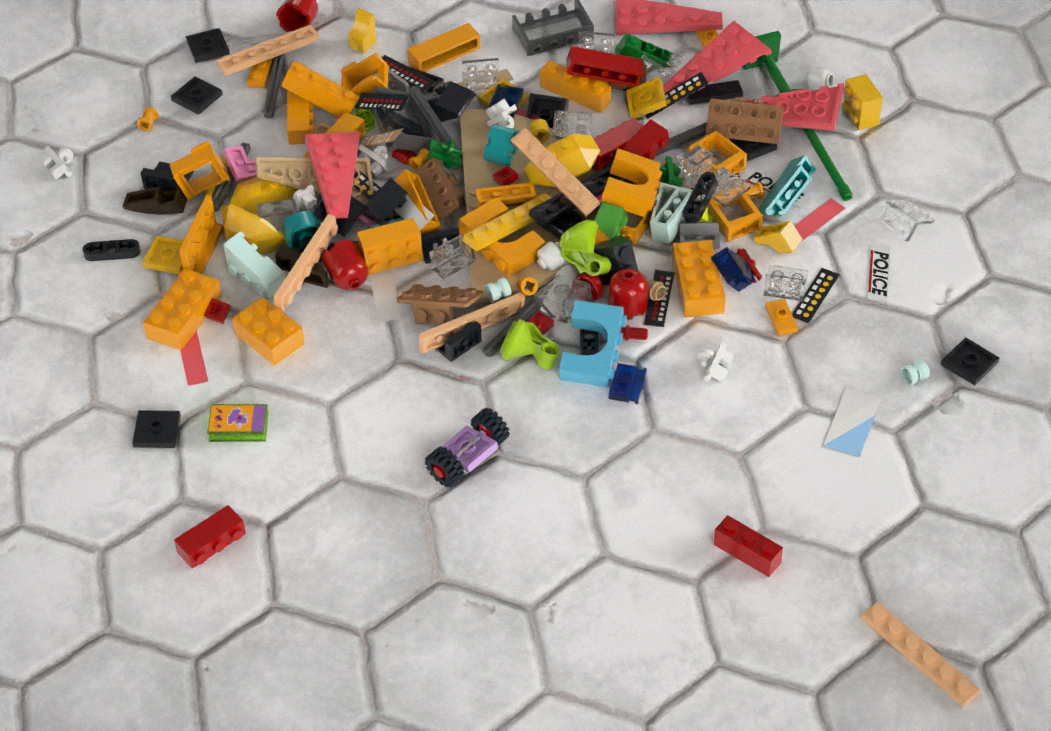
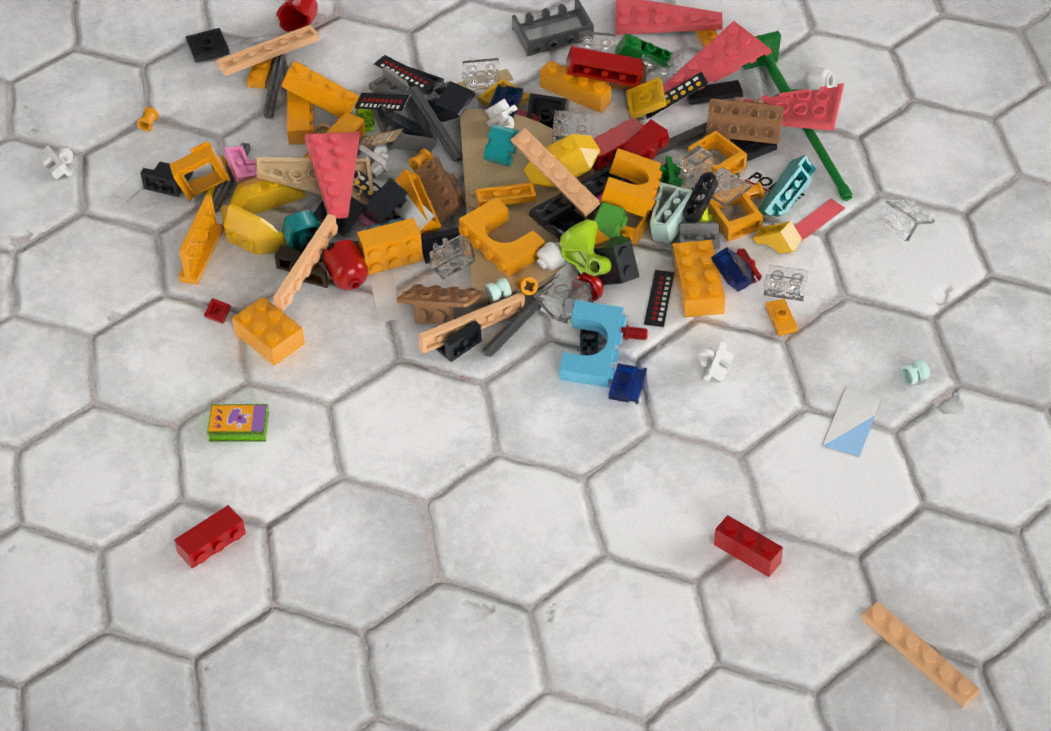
black beam [82,239,141,261] -> none
dark brown slope [122,187,187,215] -> none
black plate [132,410,181,448] -> none
yellow plate [142,235,184,274] -> none
light orange brick [143,268,222,350] -> none
black plate [171,76,223,115] -> none
coral sticker [180,330,208,386] -> none
light aqua wedge [223,231,285,299] -> none
clear brick [257,198,297,232] -> none
white hips [293,184,317,213] -> none
light orange piece [341,53,389,96] -> none
yellow arch [348,8,376,54] -> none
red tile [391,149,417,165] -> none
light orange brick [407,23,480,72] -> none
plate [425,408,510,487] -> none
green hips [427,139,462,169] -> none
yellow plate [463,193,551,252] -> none
red tile [492,165,519,186] -> none
lime piece [500,319,560,370] -> none
red tile [527,311,554,335] -> none
yellow wheel [529,119,550,143] -> none
red cylinder [608,268,648,320] -> none
tan cone [646,279,667,301] -> none
black sticker [792,268,840,324] -> none
yellow brick [841,74,883,130] -> none
sticker [867,245,890,301] -> none
black plate [941,337,1000,386] -> none

